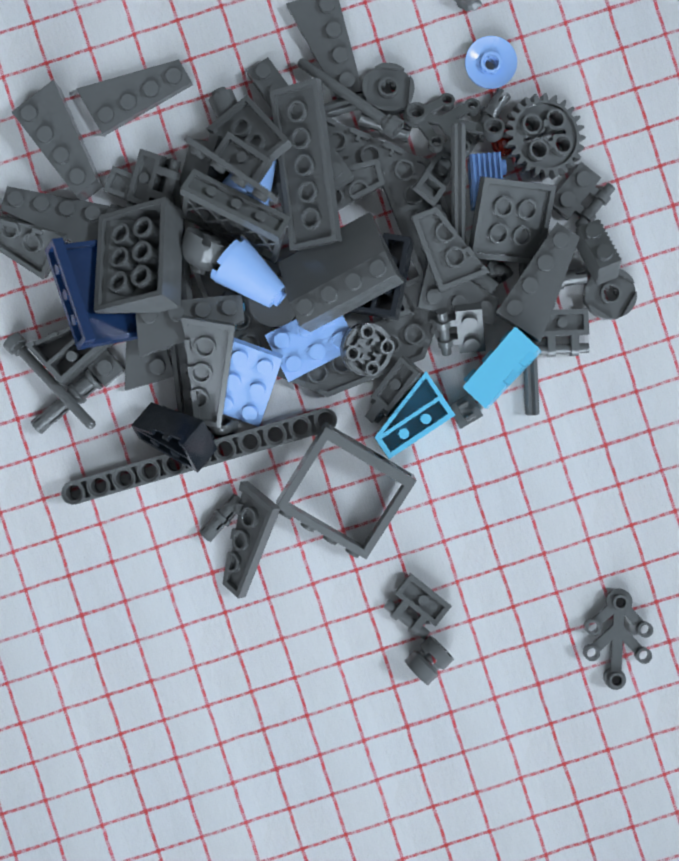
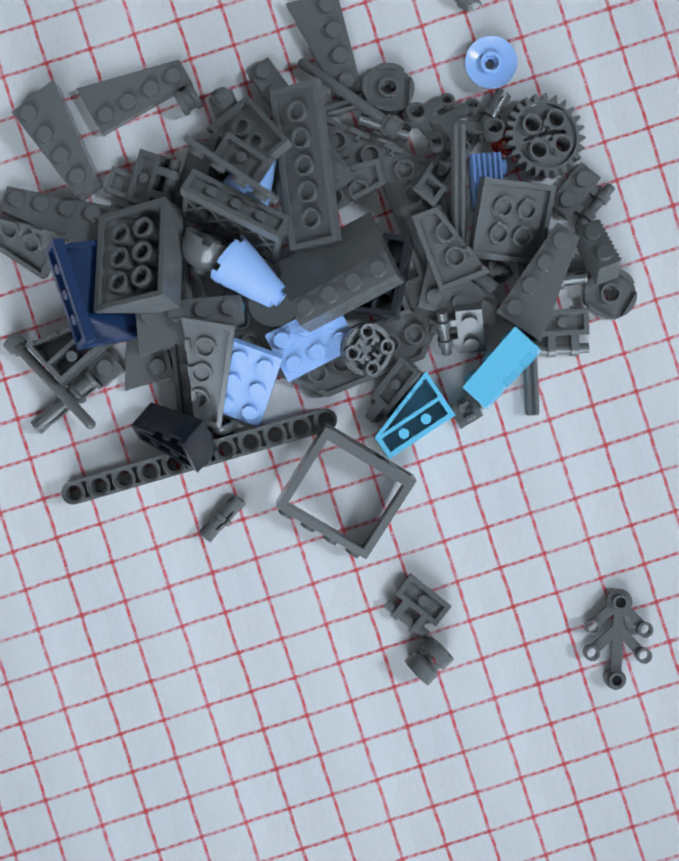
dark grey wing [222,481,281,598] -> none
none -> dark grey wheel [173,83,203,116]

